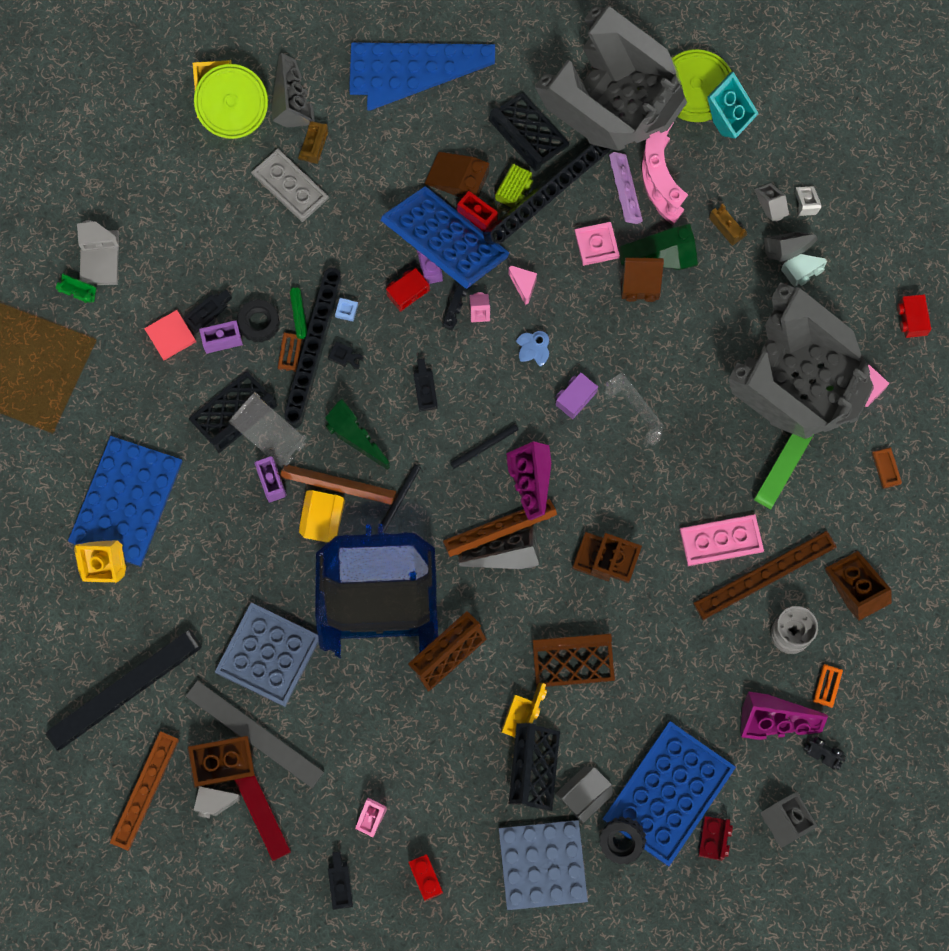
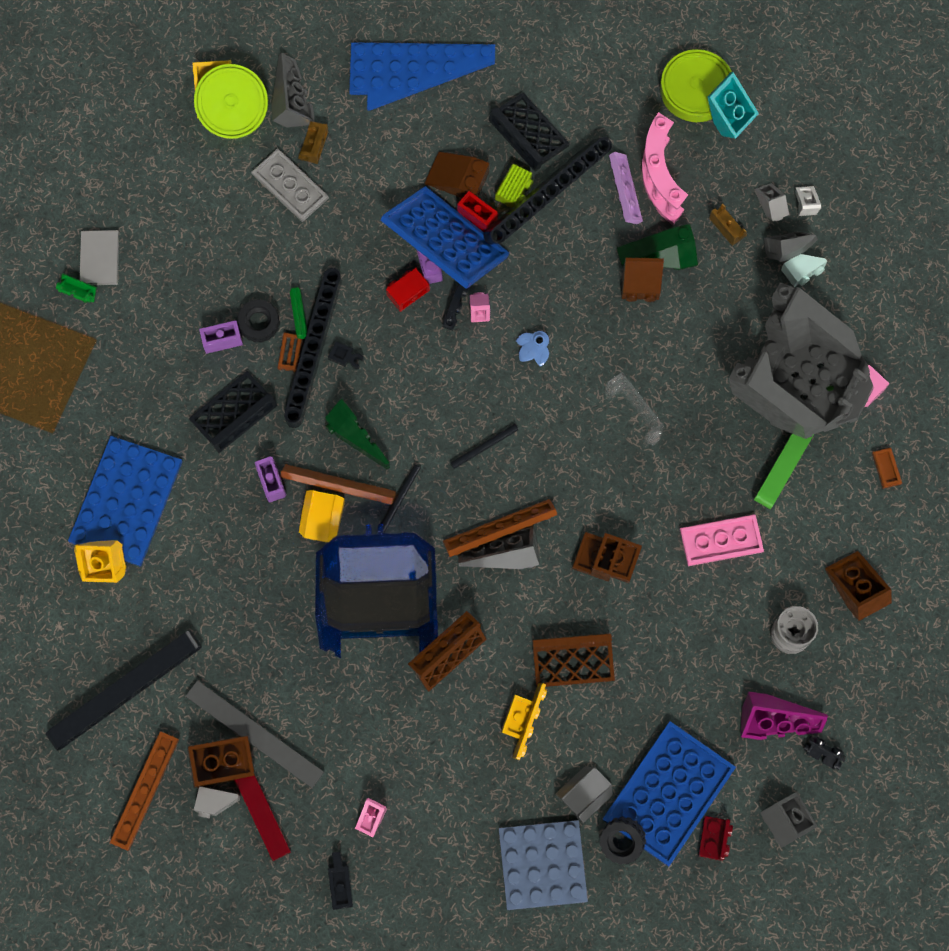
light grey slope [77,220,119,251] -> none
coral tile [144,310,196,360] -> none
black hinge [183,290,232,333] -> none
sand blue plate [215,603,321,707] -> none
clear panel [228,392,307,467] -> none
light blue plate [335,298,358,322] -> none
red brick [408,854,443,901] -> none
black hinge [414,358,438,412] -> none
magenta wedge [506,441,552,520] -> none
bright pink slope [508,266,537,305] -> none
black fence [508,723,560,811] -> none
dark grey piece [535,6,687,151] -> none
medium lavender brick [555,373,598,419] -> none
bright pink plate [575,222,620,266] -> none
reddish brown tile [693,531,837,620] -> none
orange tile [813,664,843,708] -> none
red brick [897,294,931,338] -> none

